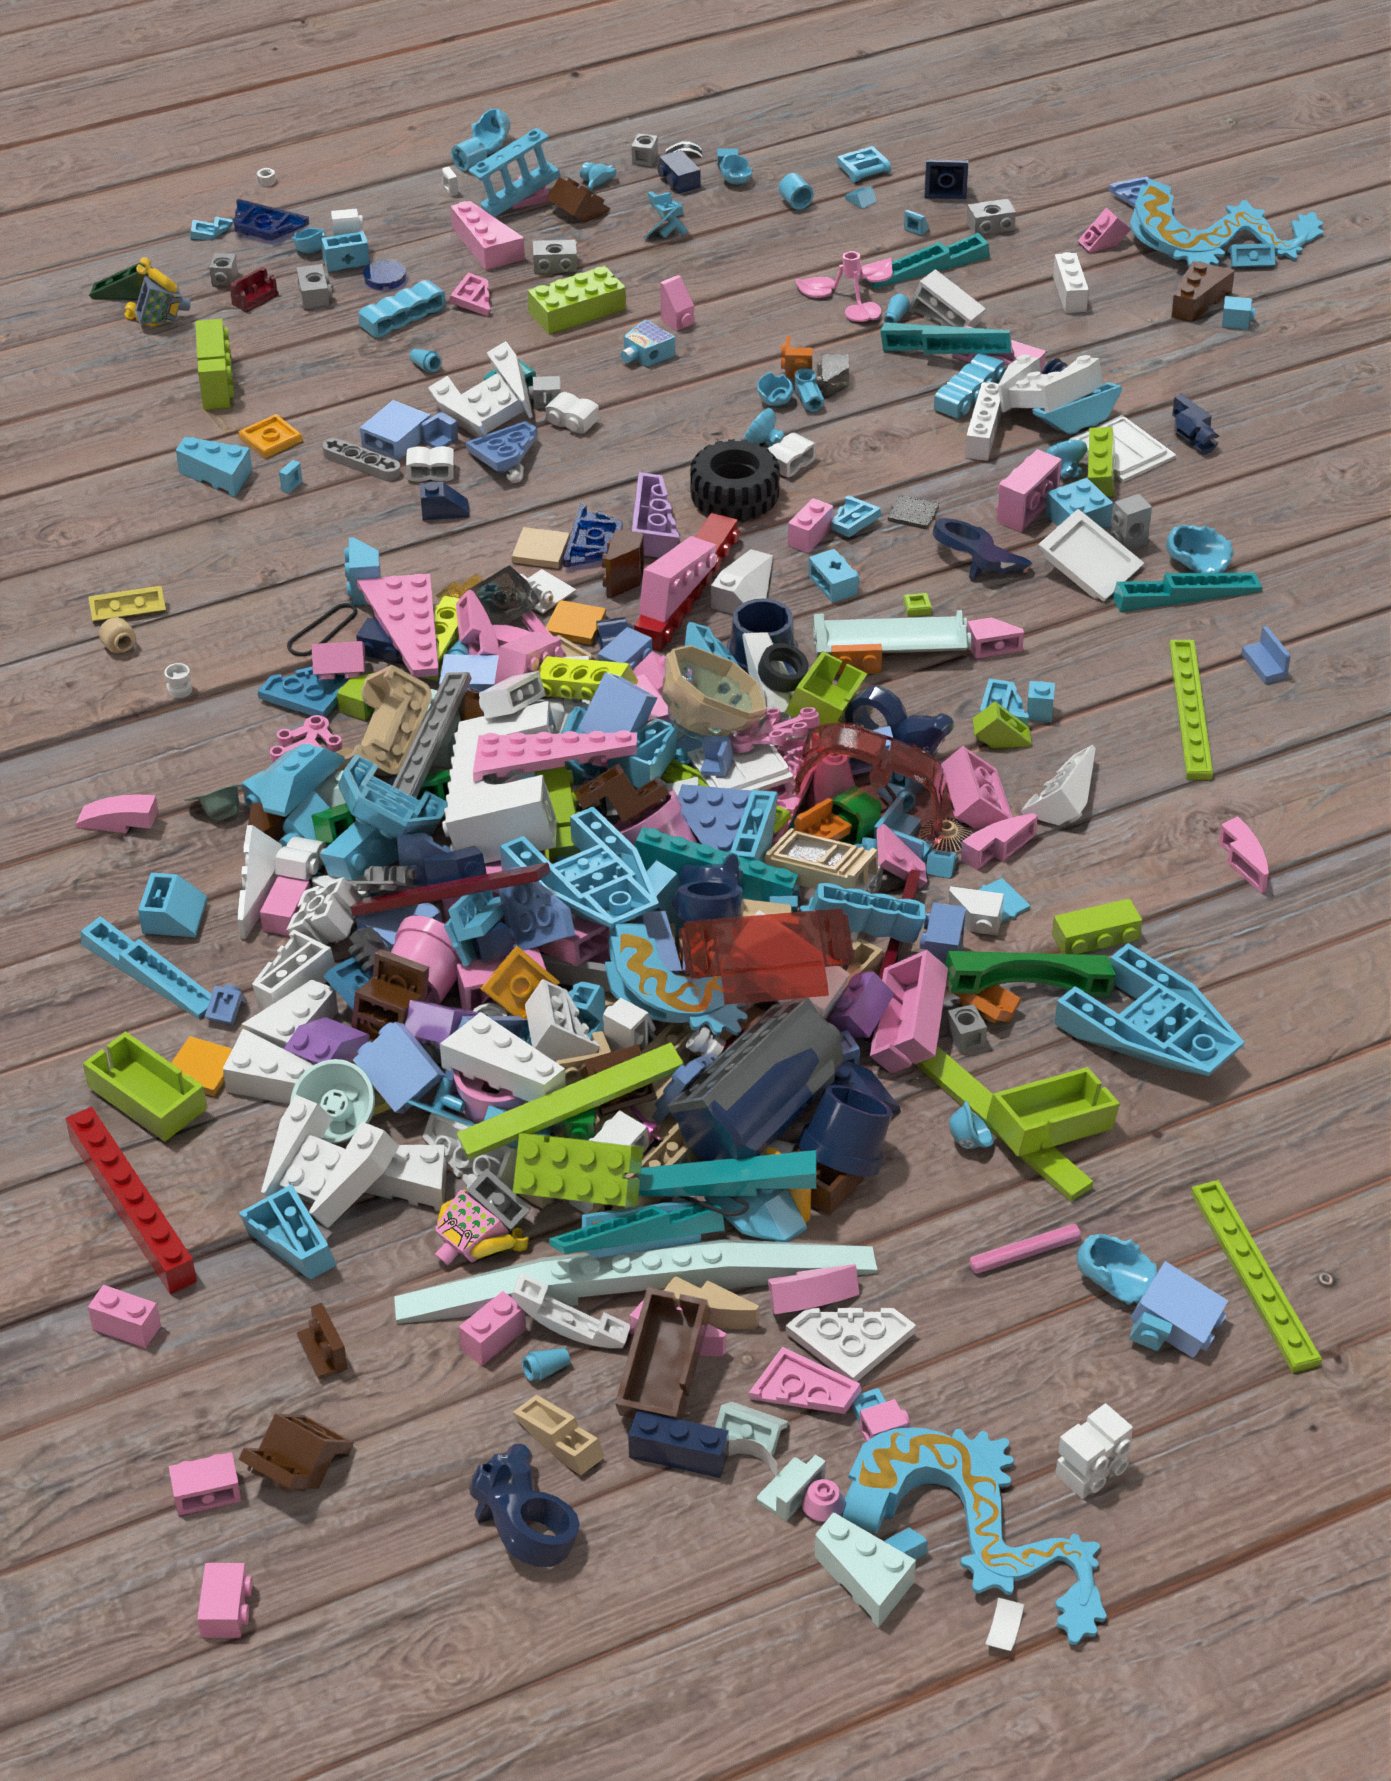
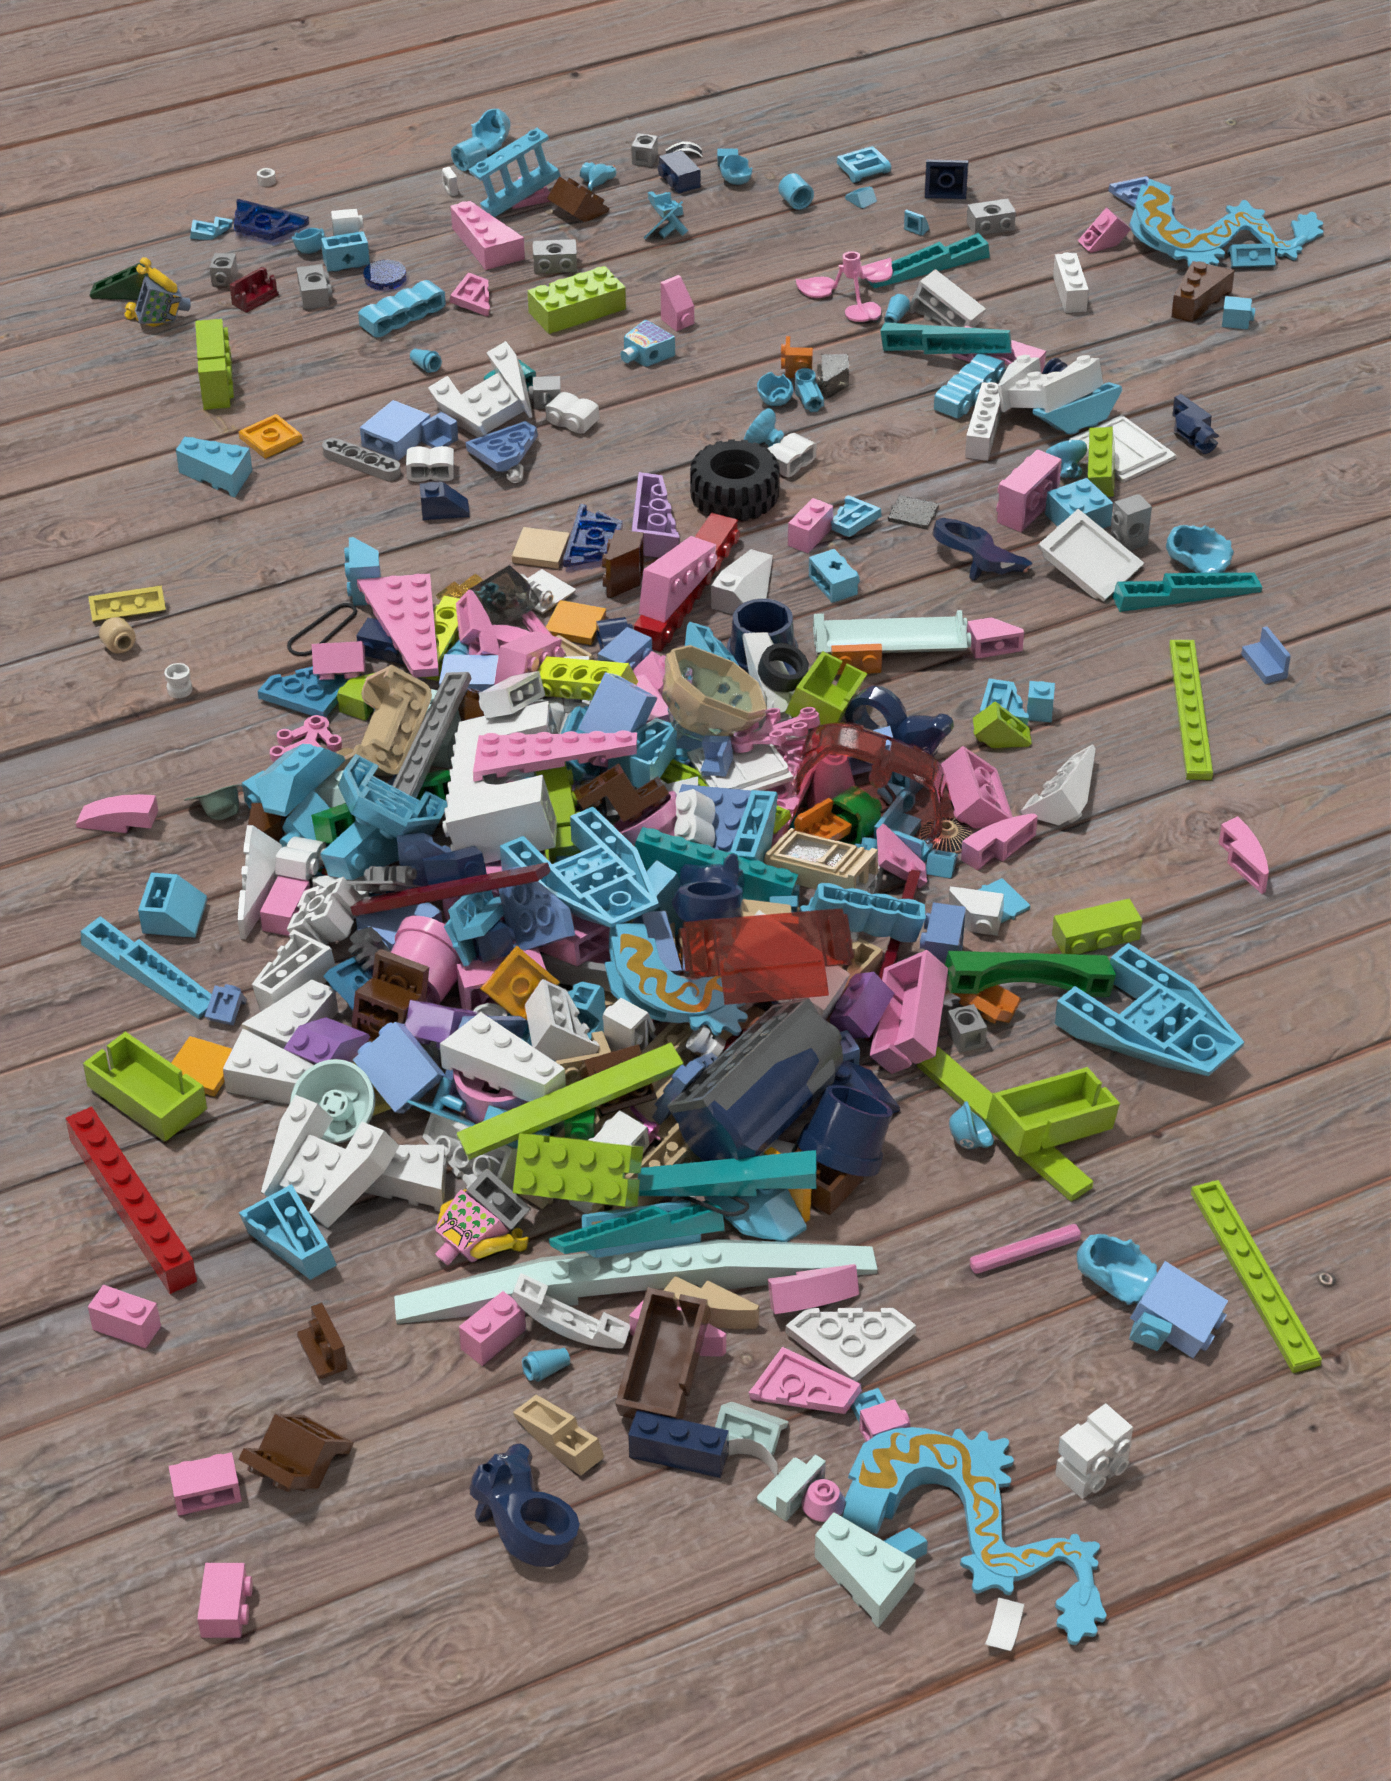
medium azure tile [279,460,303,494] -> none
lime tile [903,593,932,617] -> none
none -> white brick [674,789,715,848]

